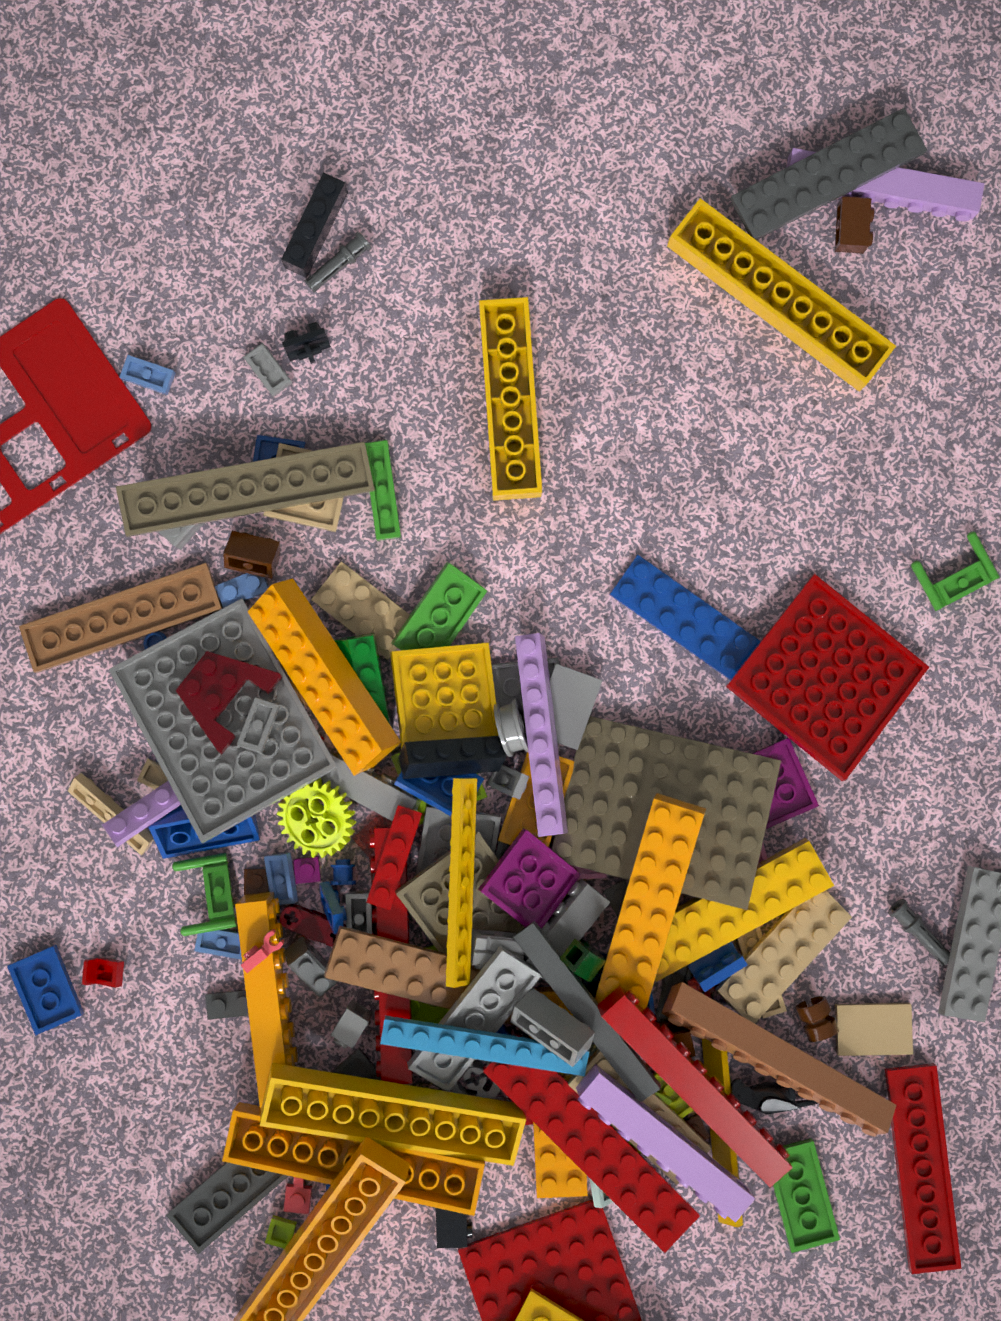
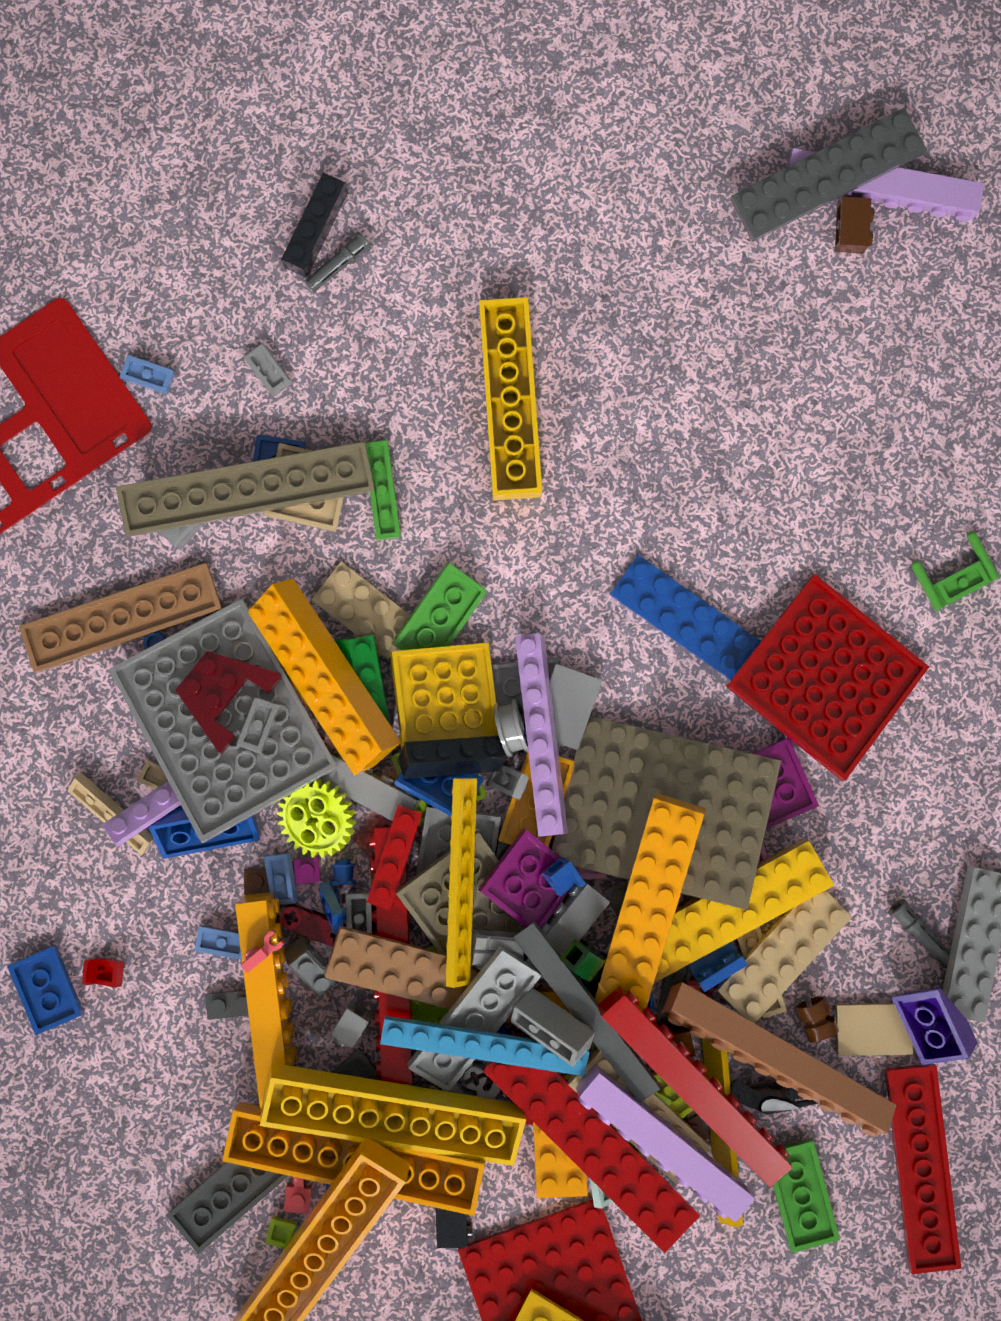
bright green plate [172,853,237,936] -> none
medium blue plate [215,573,269,608] -> none
reddish brown brick [223,530,280,579] -> none
black hips [282,322,331,364] -> none
yellow brick [667,198,896,392] -> none
none -> blue panel [542,857,586,896]
none -> dark purple slope [891,987,978,1065]

